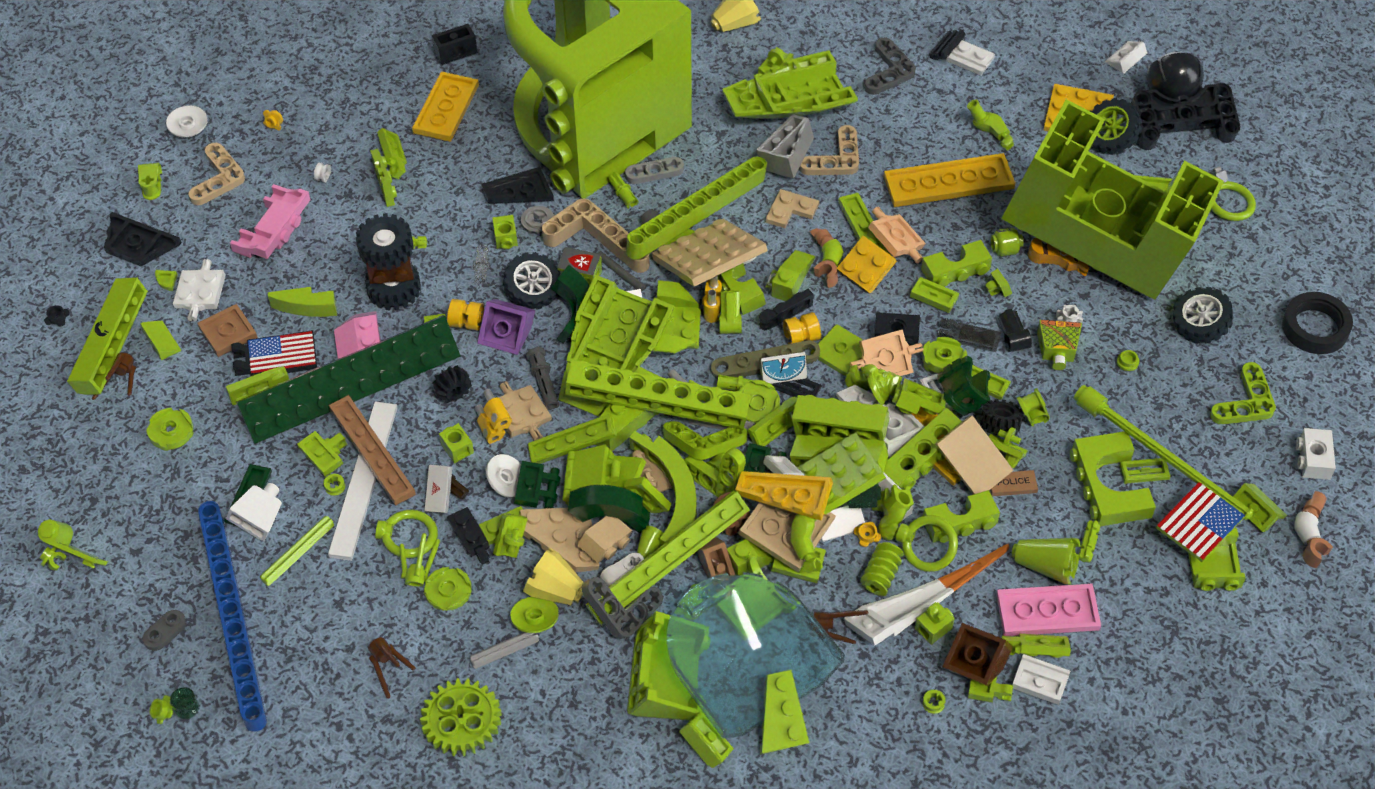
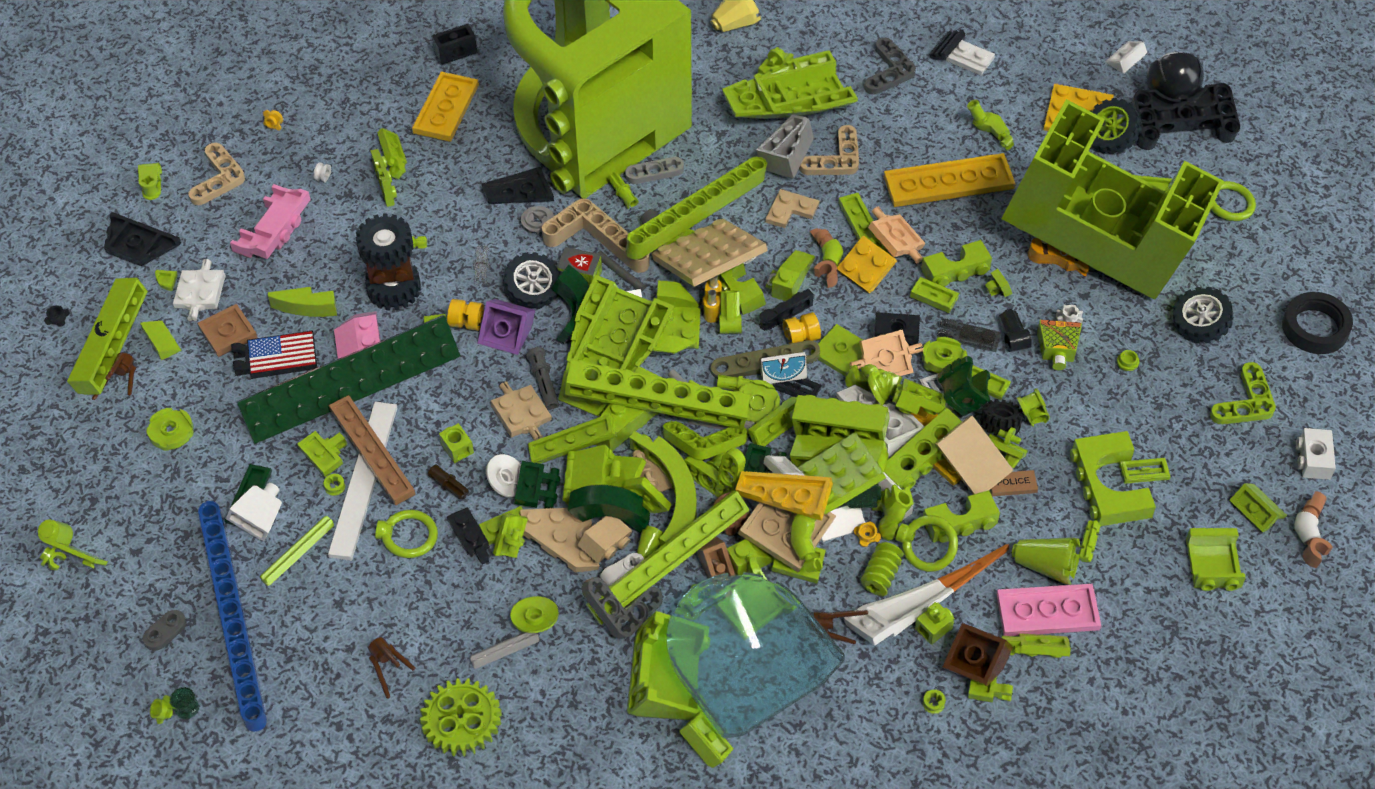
white dish [166,106,207,137] -> none
lime hinge [226,366,289,405] -> none
lime plant [400,533,440,587] -> none
lime tile [424,567,472,611] -> none
white slope [425,465,452,513] -> none
black gear [432,365,472,403] -> none
yellow piece [475,389,512,444] -> none
lime brick [492,215,518,249] -> none
light yellow cone [523,548,584,605] -> none
lime wing [760,670,810,755] -> none
lime head [991,228,1024,256] -> none
white plate [1012,654,1070,705] -> none
flag [1073,385,1253,562] -> none
piece [1208,166,1228,182] -> none

